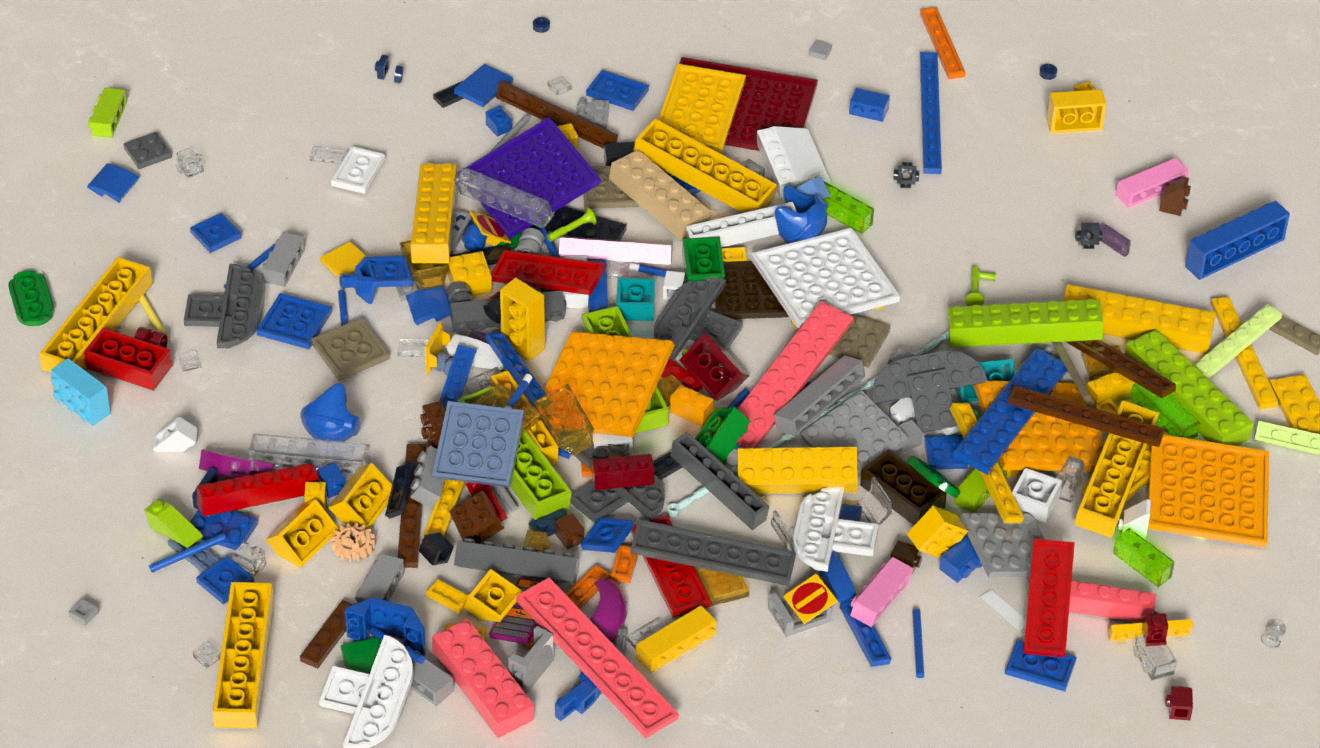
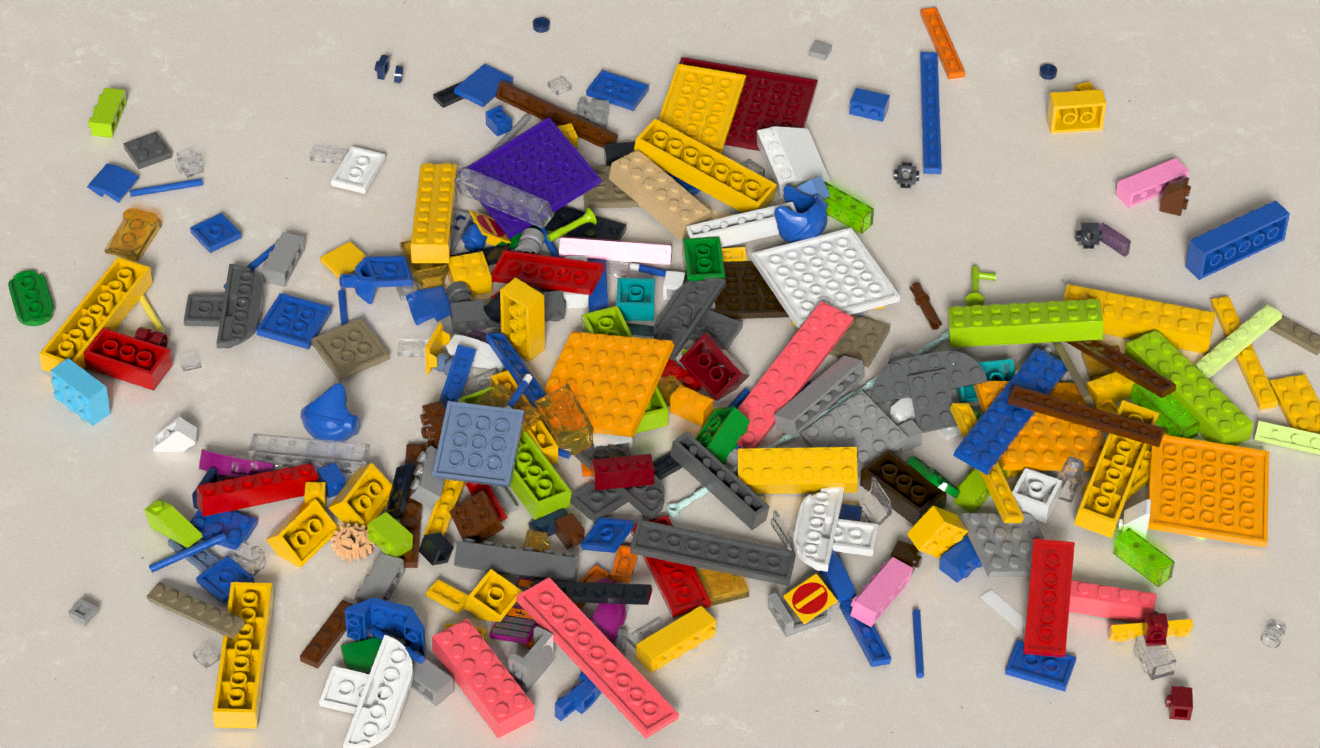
blue plate [924,435,968,470] -> none
none -> clear yellow slope [105,208,162,261]
none -> blue bar [129,178,203,197]
none -> dark tan plate [146,582,245,639]
none -> lime brick [367,512,413,558]
none -> black plate [531,581,653,605]
none -> black sticker [626,323,654,336]
none -> reddish brown pin [910,282,942,330]

